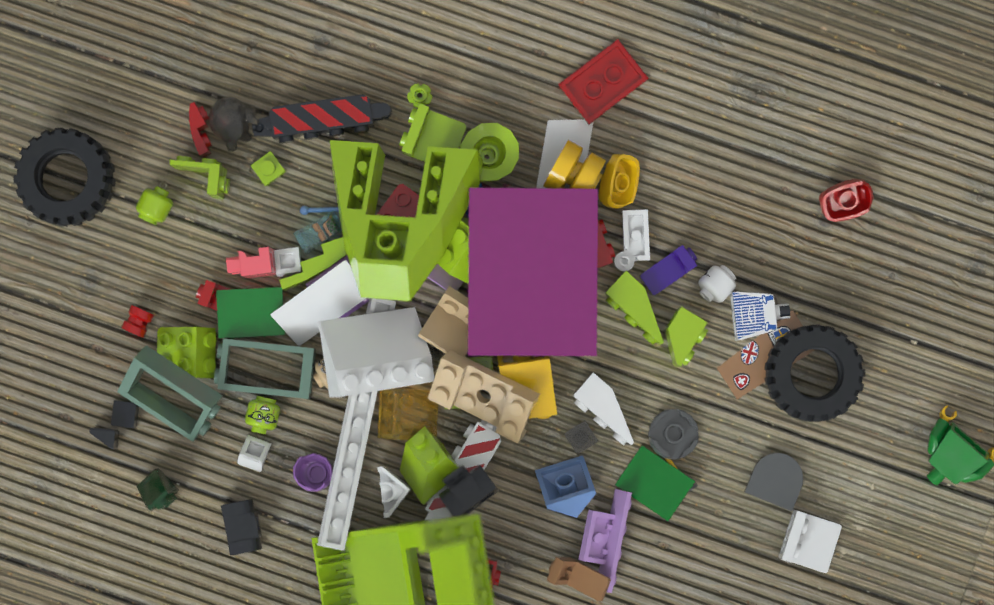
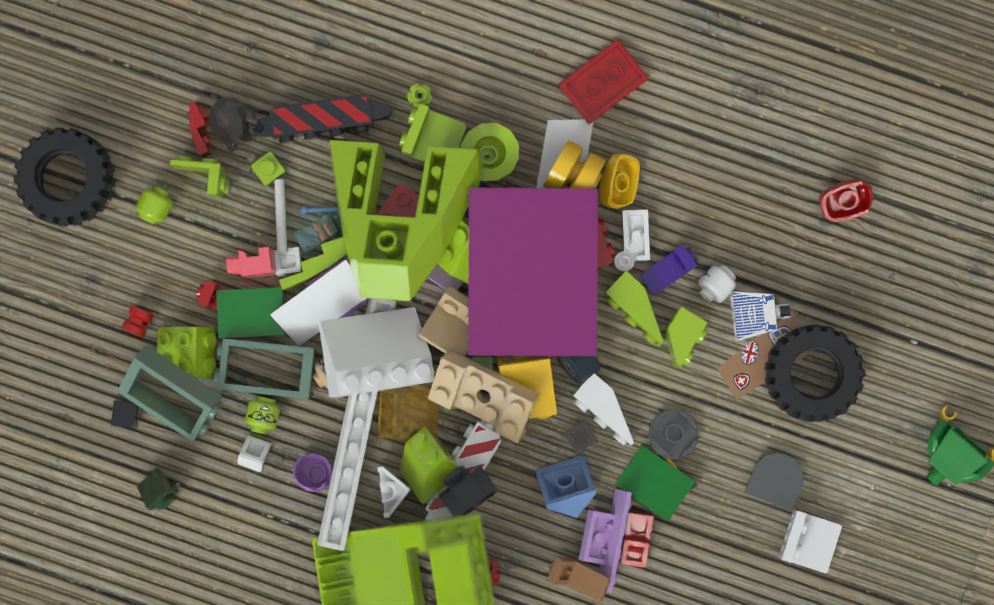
black slope [89,427,119,450] -> none
black piece [221,499,262,556] -> none
none -> white bar [274,179,287,255]
none -> black wheel [556,356,600,384]
none -> slope [620,510,654,568]

